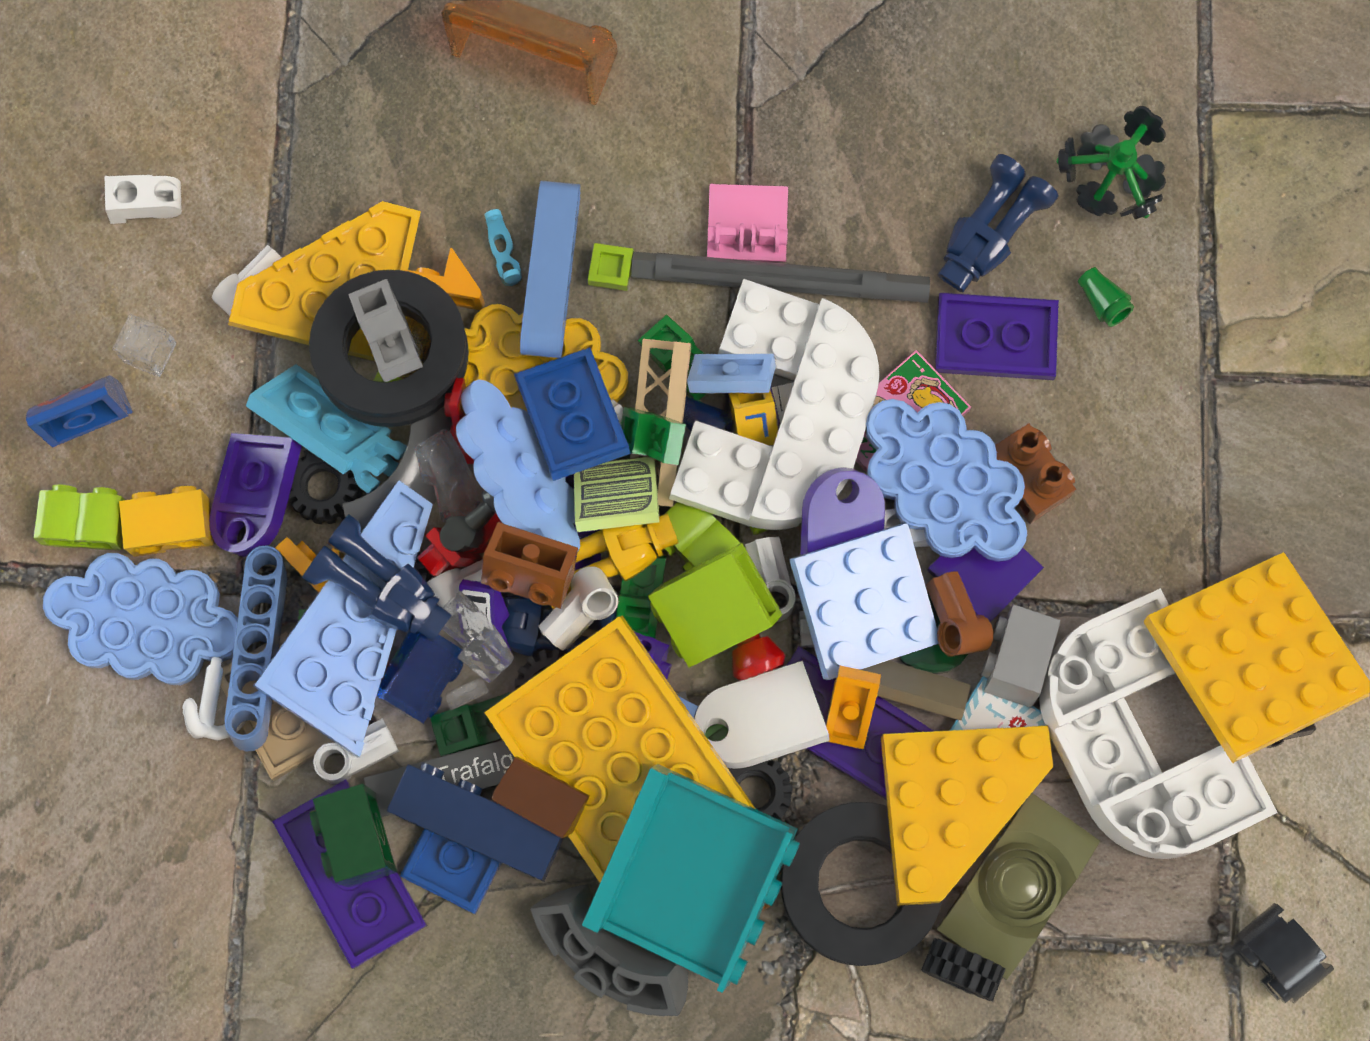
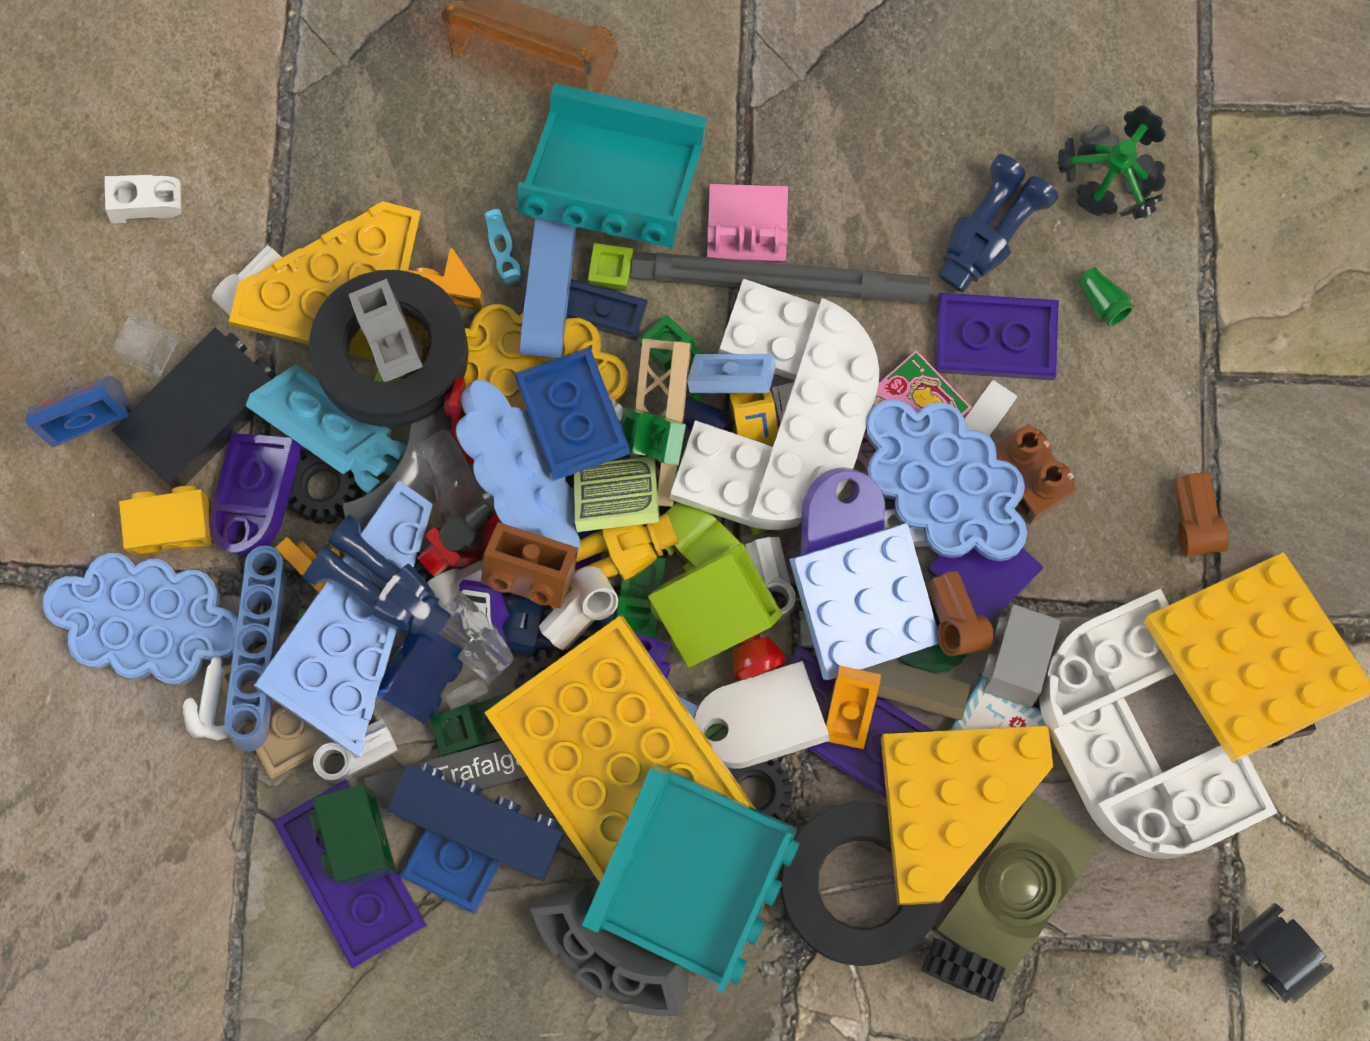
lime brick [34,484,125,550] -> none
reddish brown slope [491,756,590,838] -> none
none -> black brick [111,327,276,488]
none -> teal panel [517,83,707,248]
none -> dark blue tile [522,279,648,341]
none -> white sticker [965,380,1017,436]
none -> dark orange piece [1173,472,1229,557]

